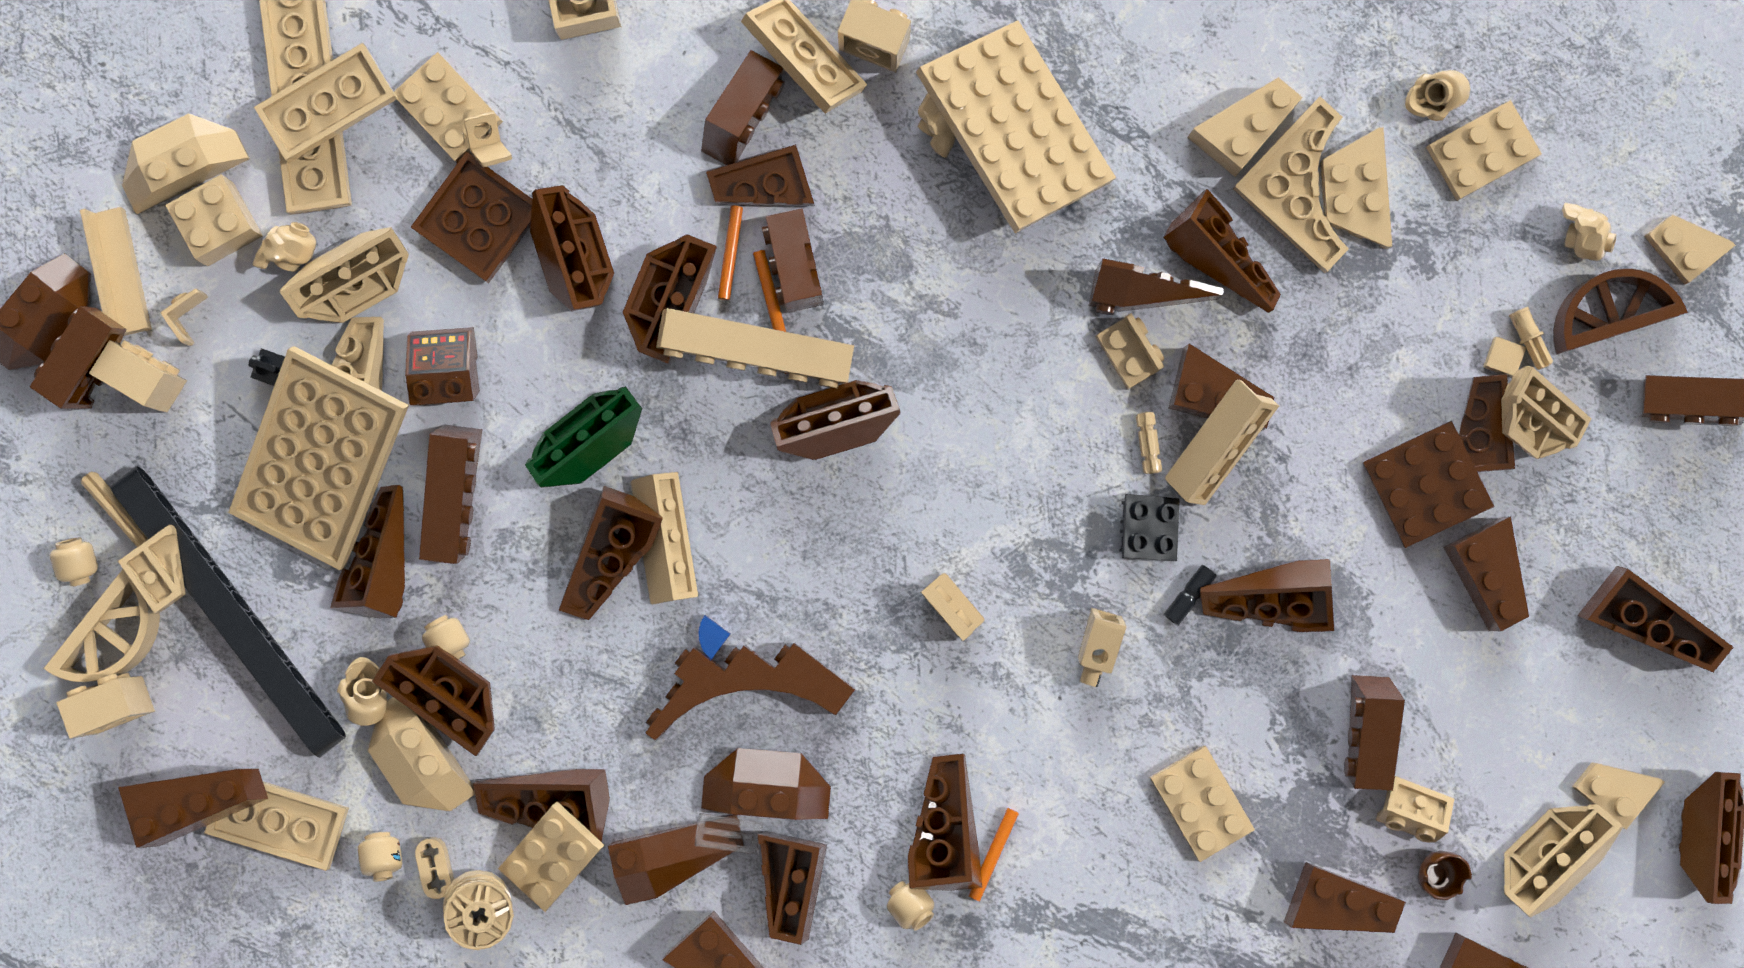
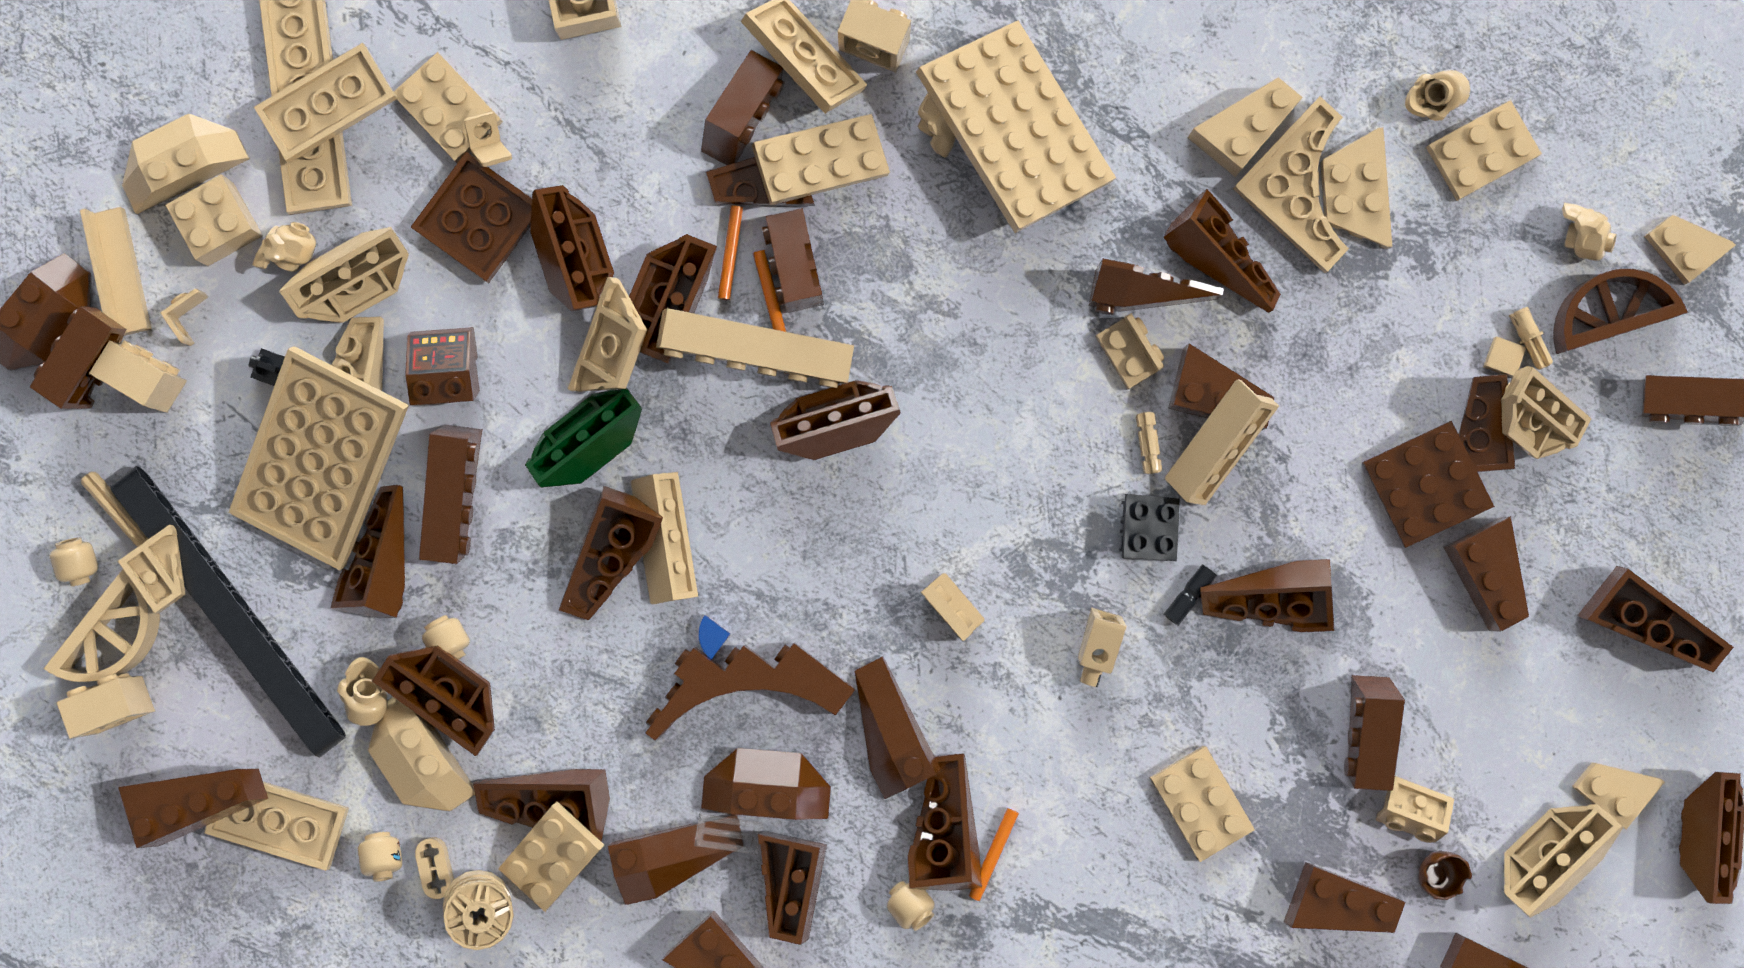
none -> tan wing [568,277,647,392]
none -> tan plate [752,114,890,205]
none -> reddish brown wedge [855,656,941,799]

